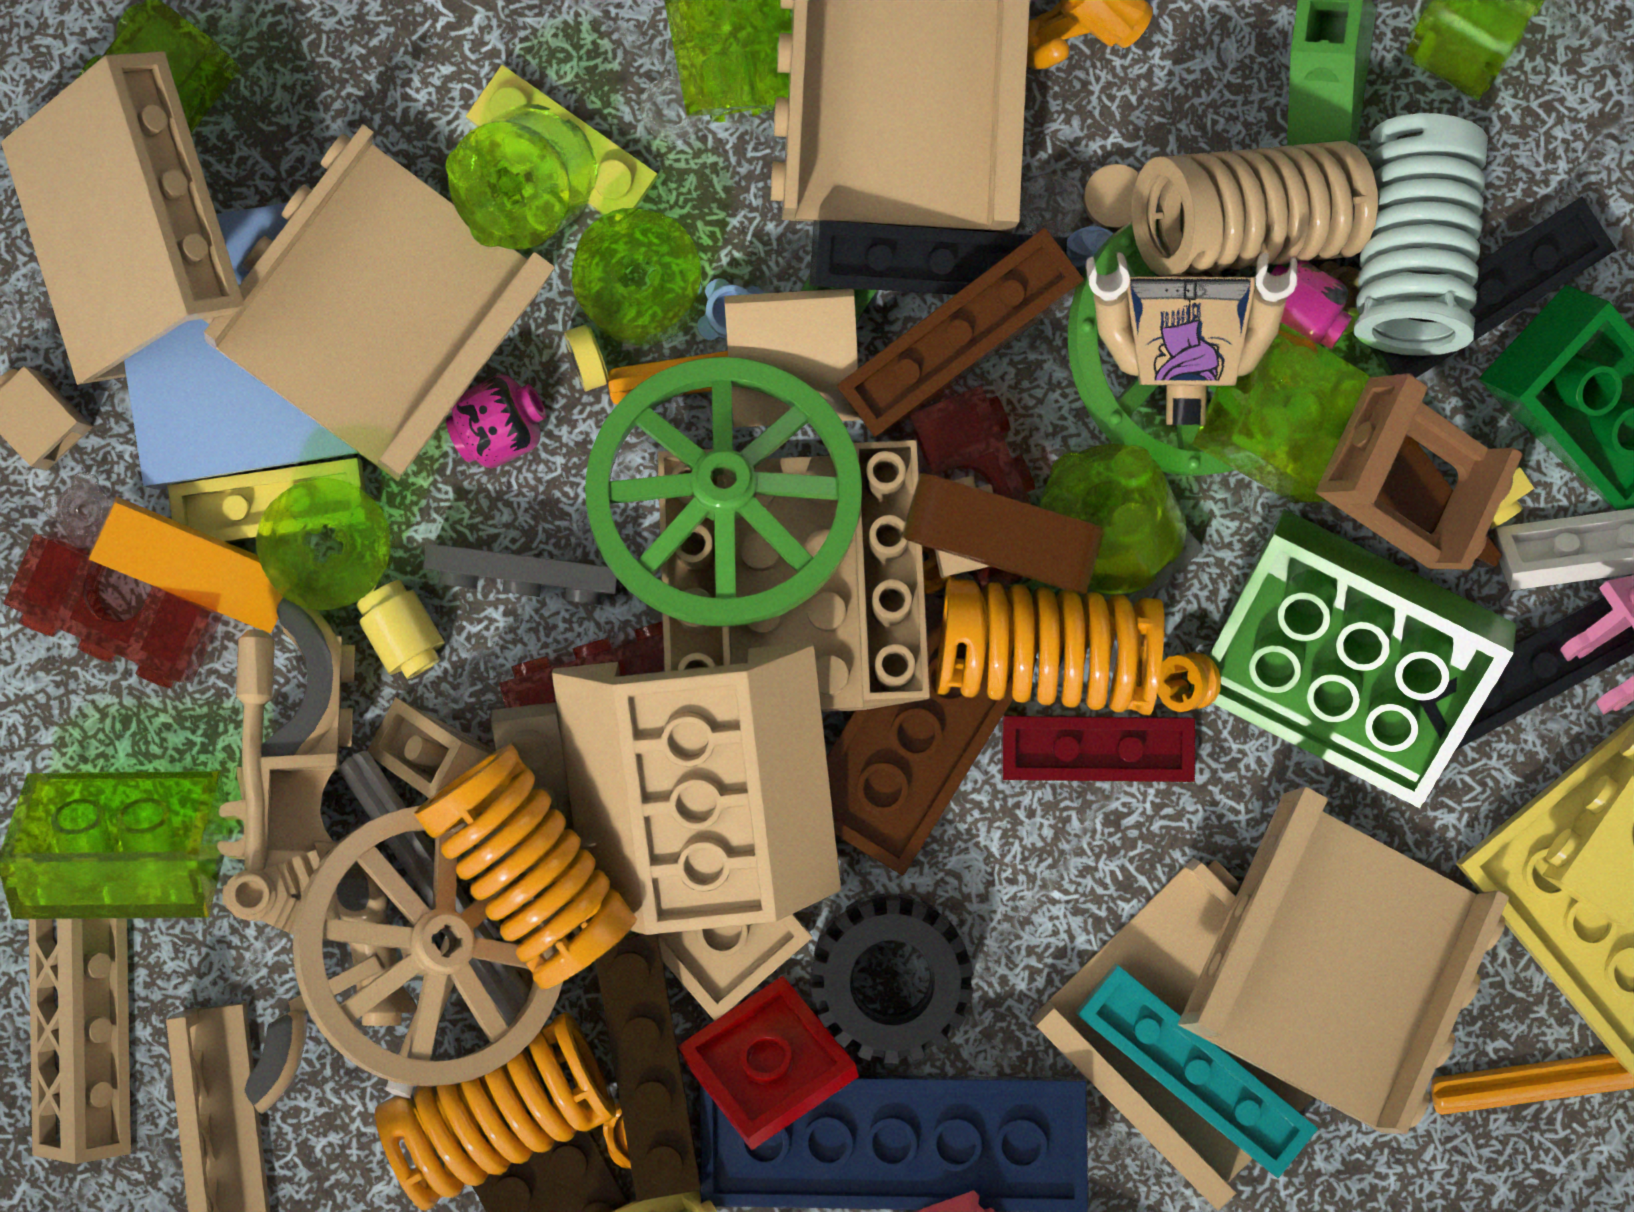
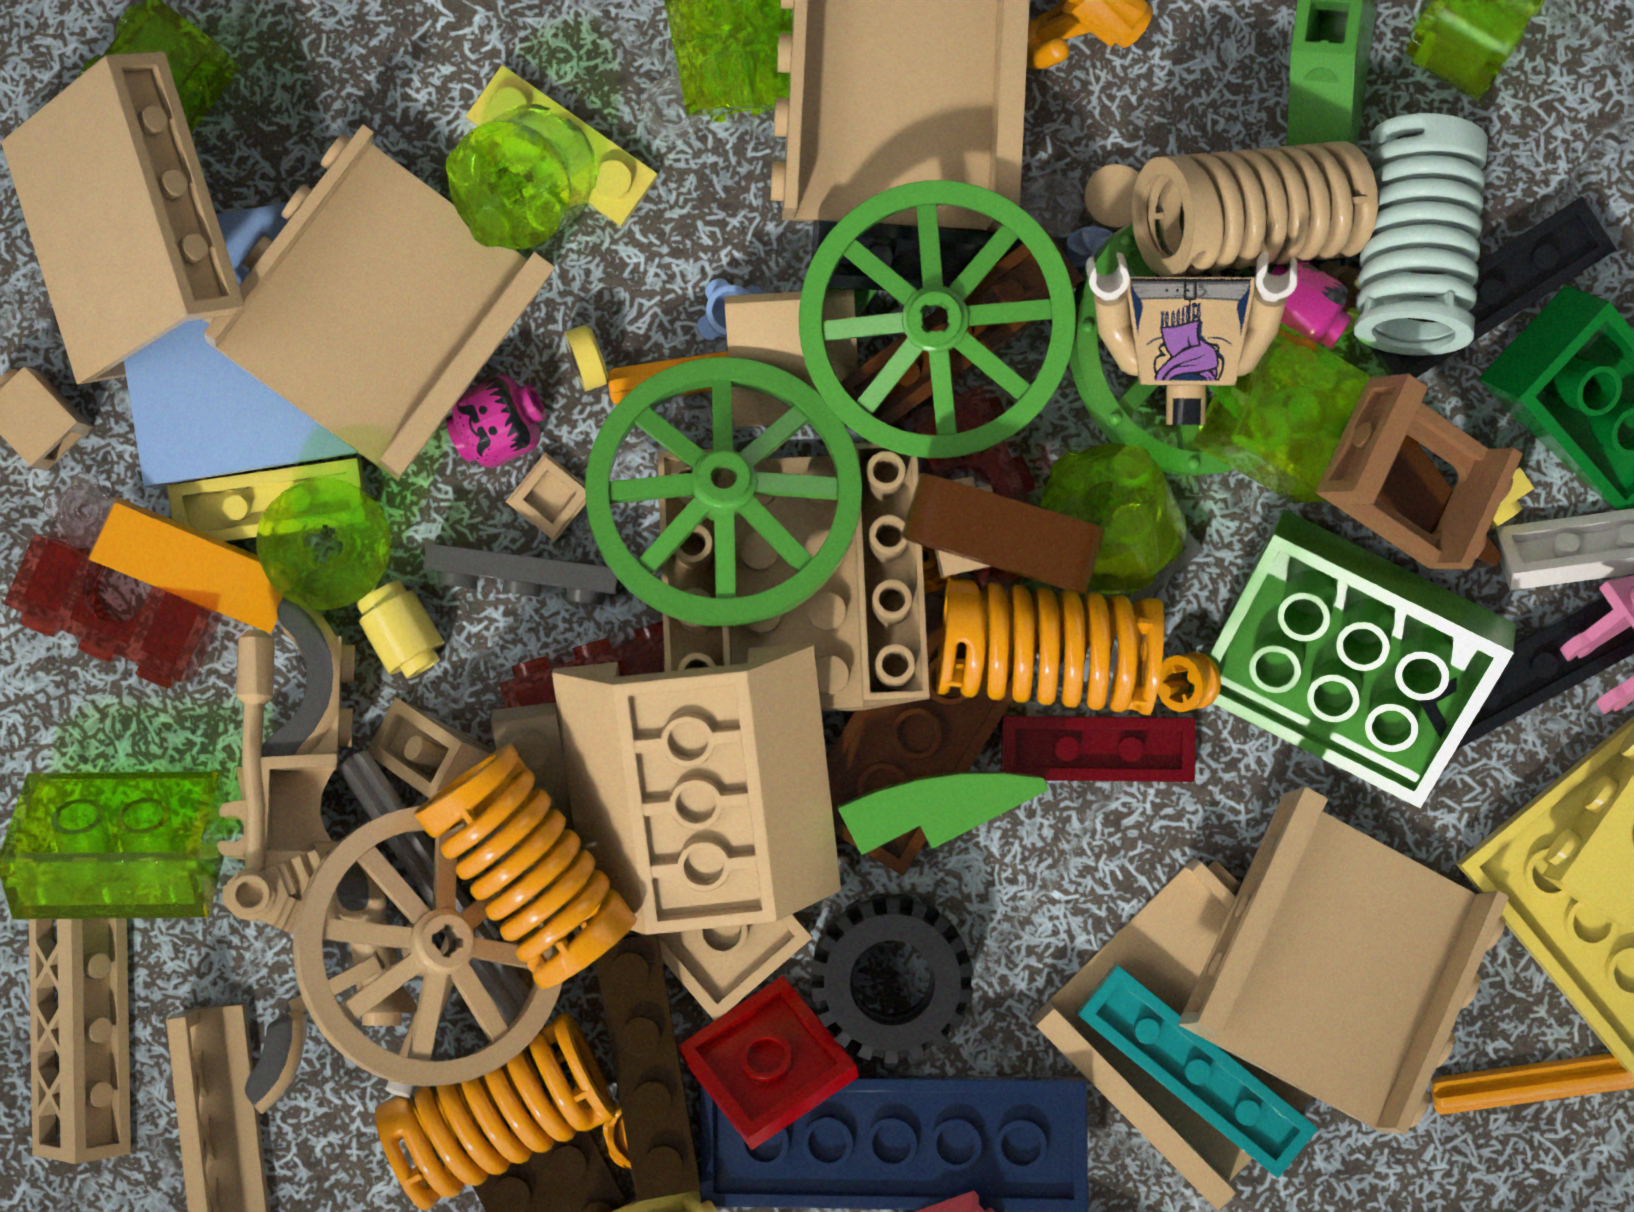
clear neon green brick [572,208,704,346] -> none
none -> tan tile [505,452,586,542]
none -> bright green wheel [799,180,1076,458]
none -> bright green slope [837,771,1049,855]

